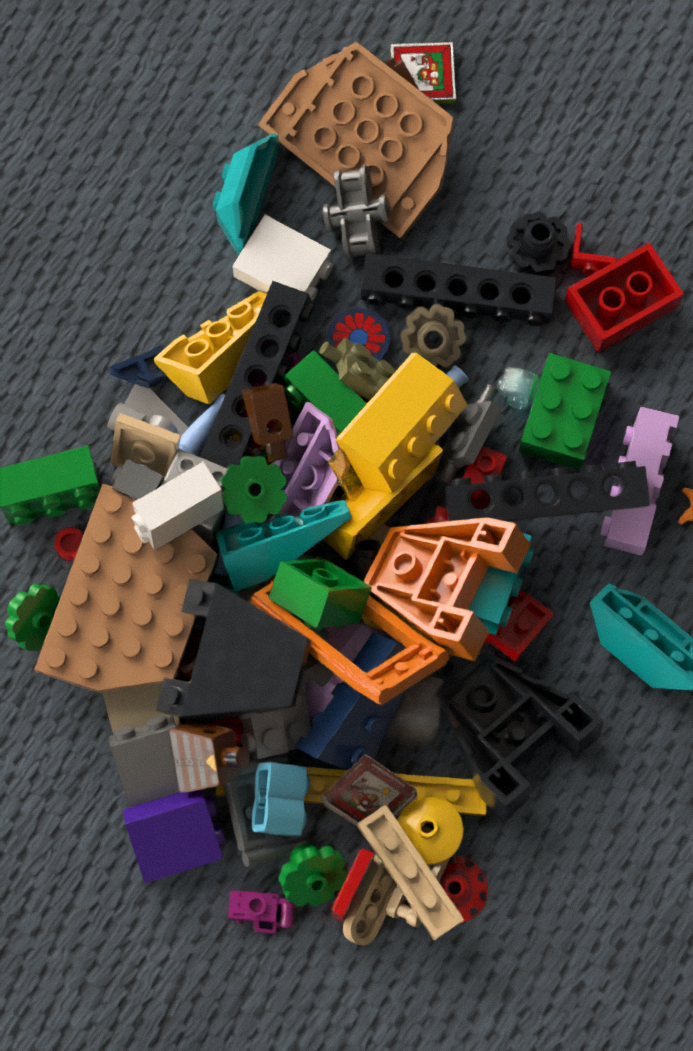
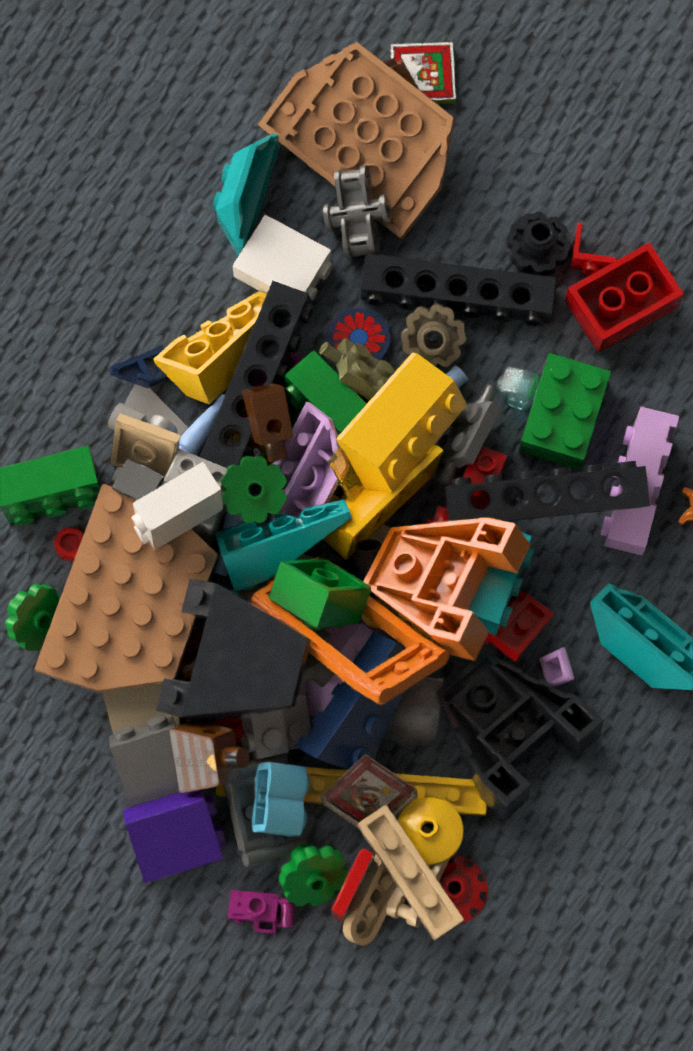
none -> lavender slope [539,648,574,688]

